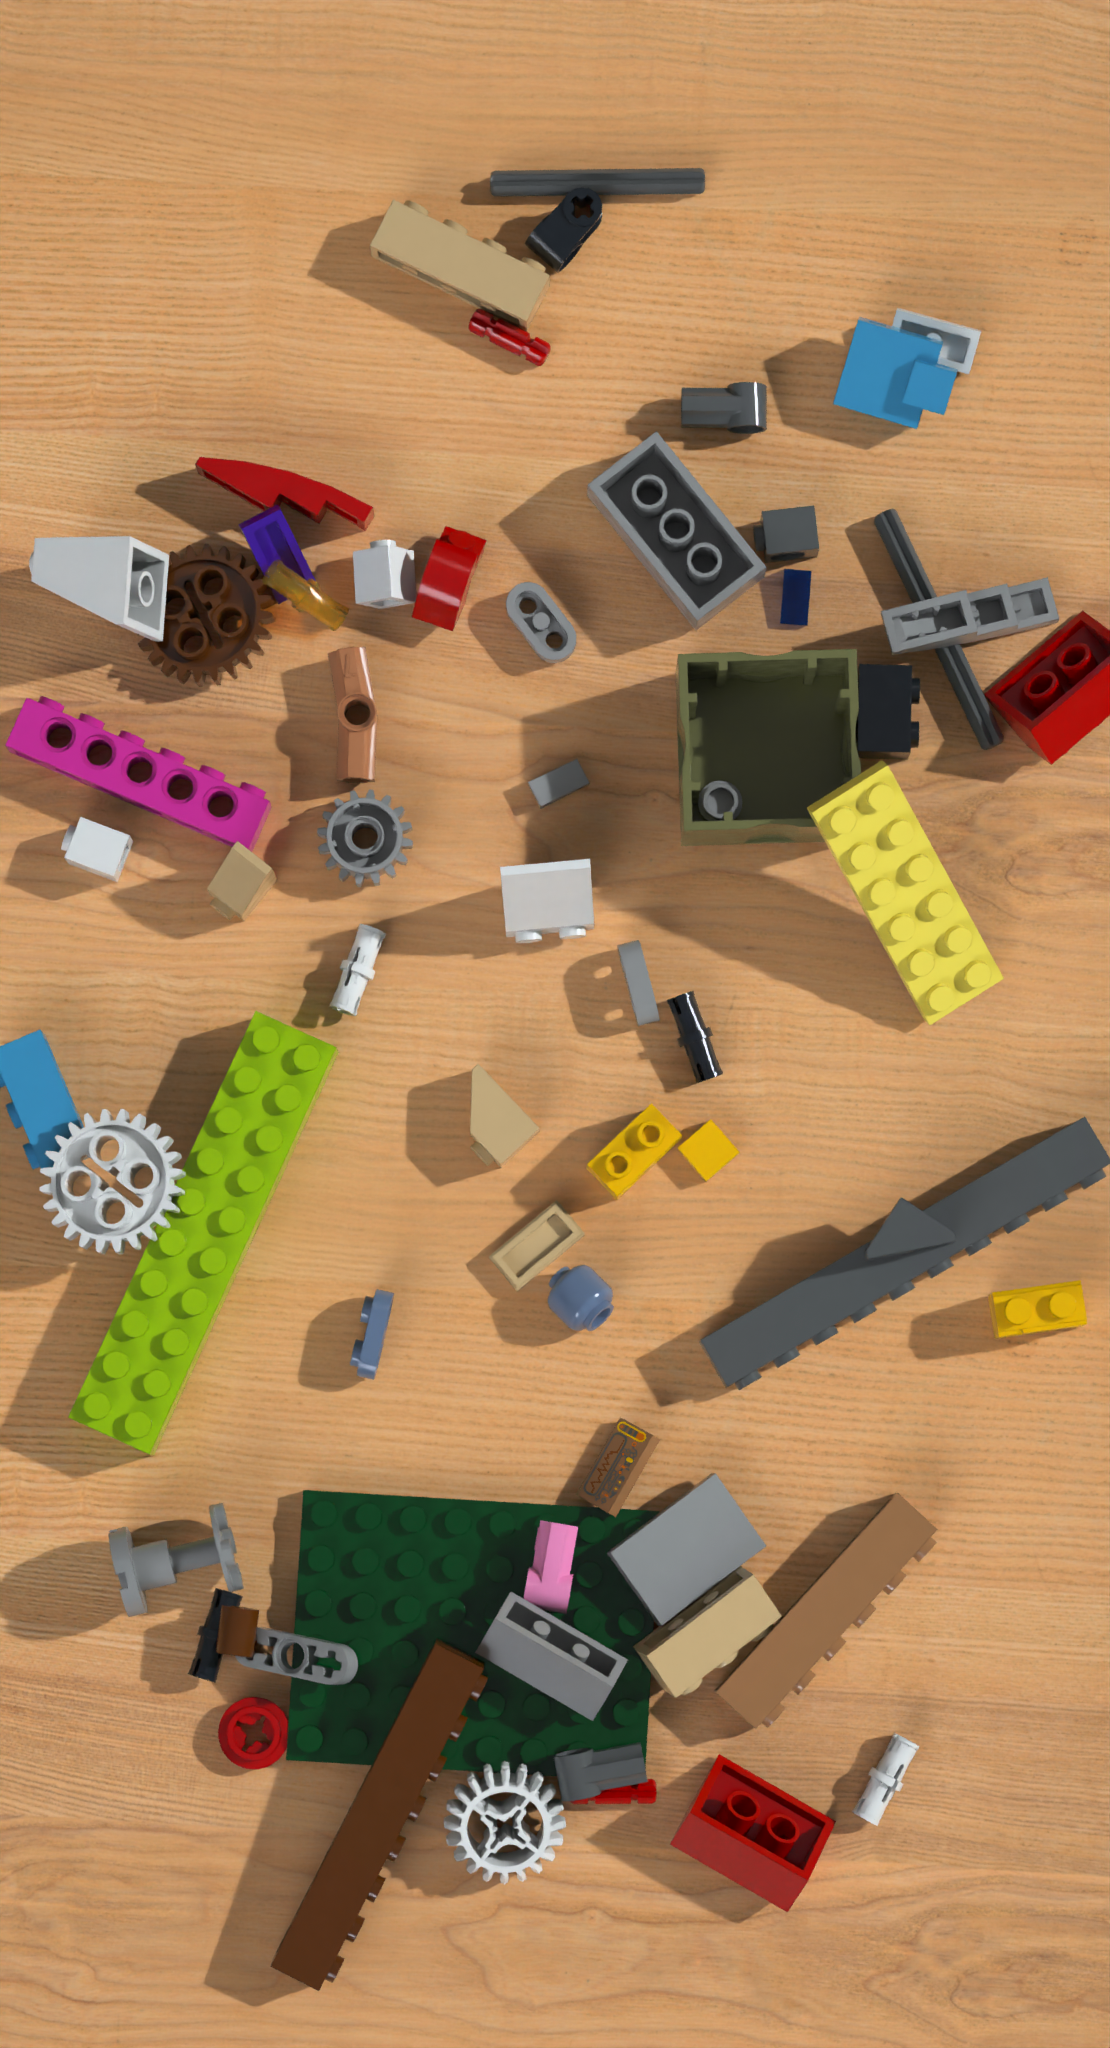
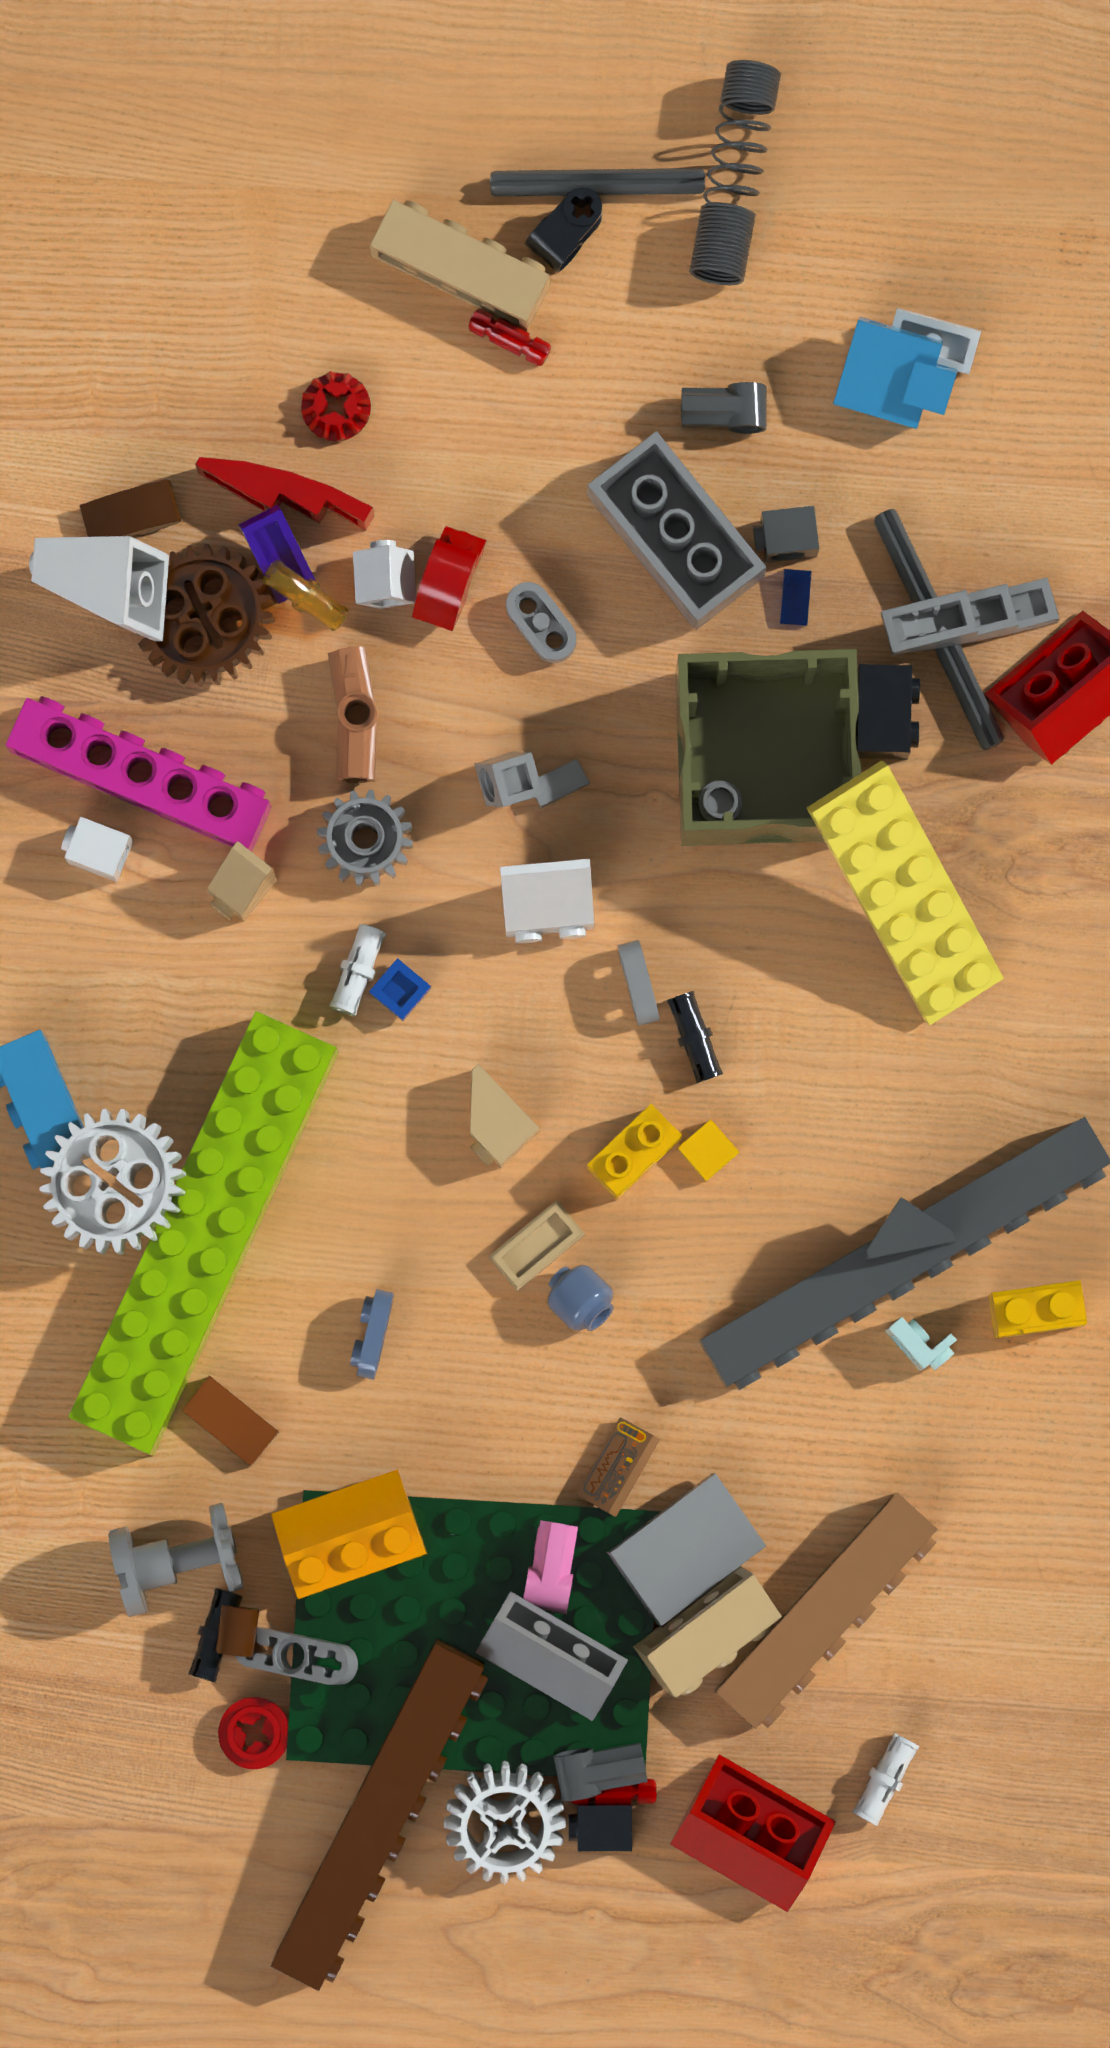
none -> reddish brown slope [79,480,182,537]
none -> dark orange tile [182,1376,279,1467]
none -> light orange slope [271,1469,427,1599]
none -> red gear [301,371,371,441]
none -> blue plate [369,958,431,1021]
none -> light grey brick [474,751,543,807]
none -> black brick [568,1804,632,1852]
none -> dark grey piece [689,60,781,286]
none -> light aqua bracket [885,1317,957,1371]

